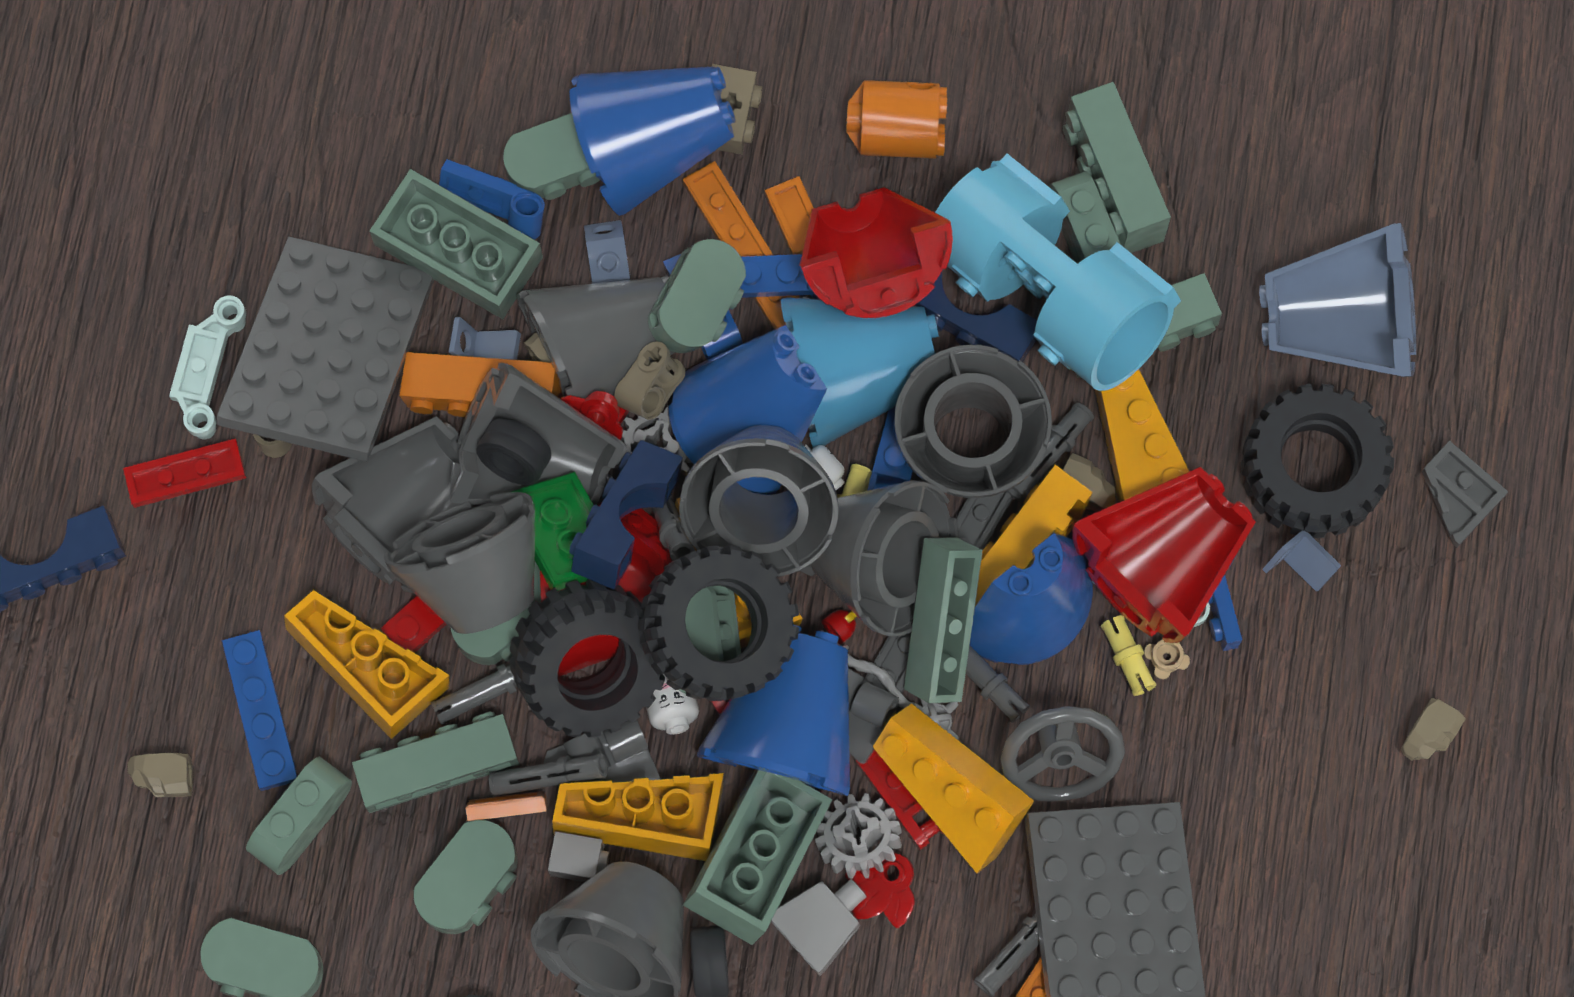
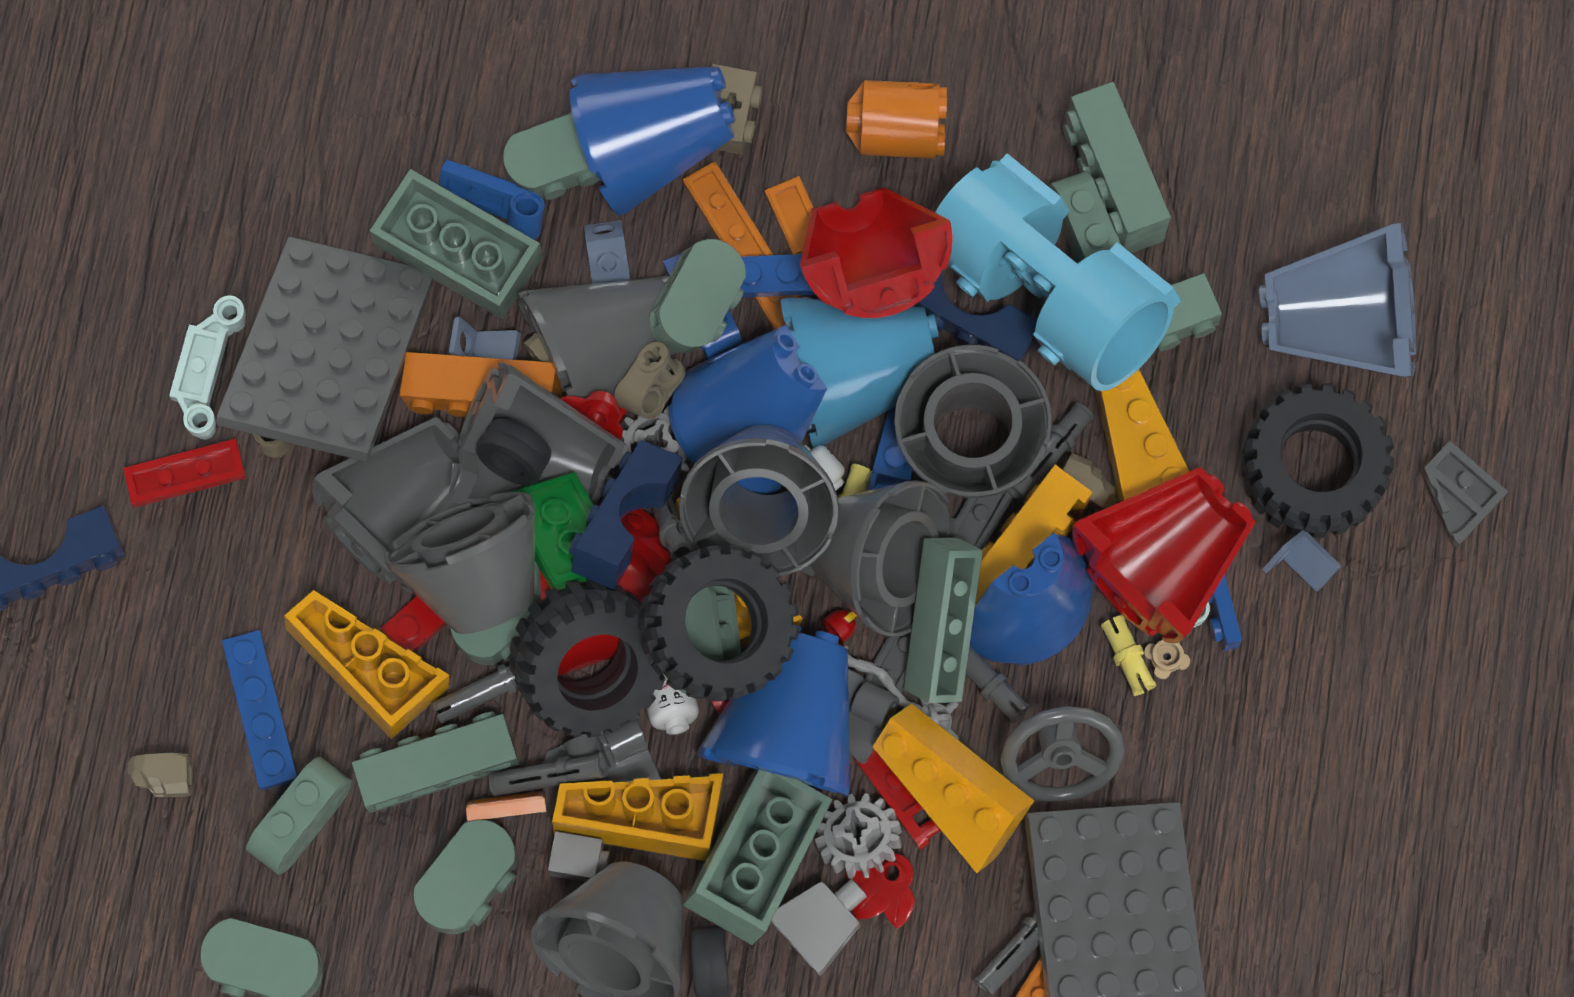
dark tan rock [1401,698,1466,761] -> none

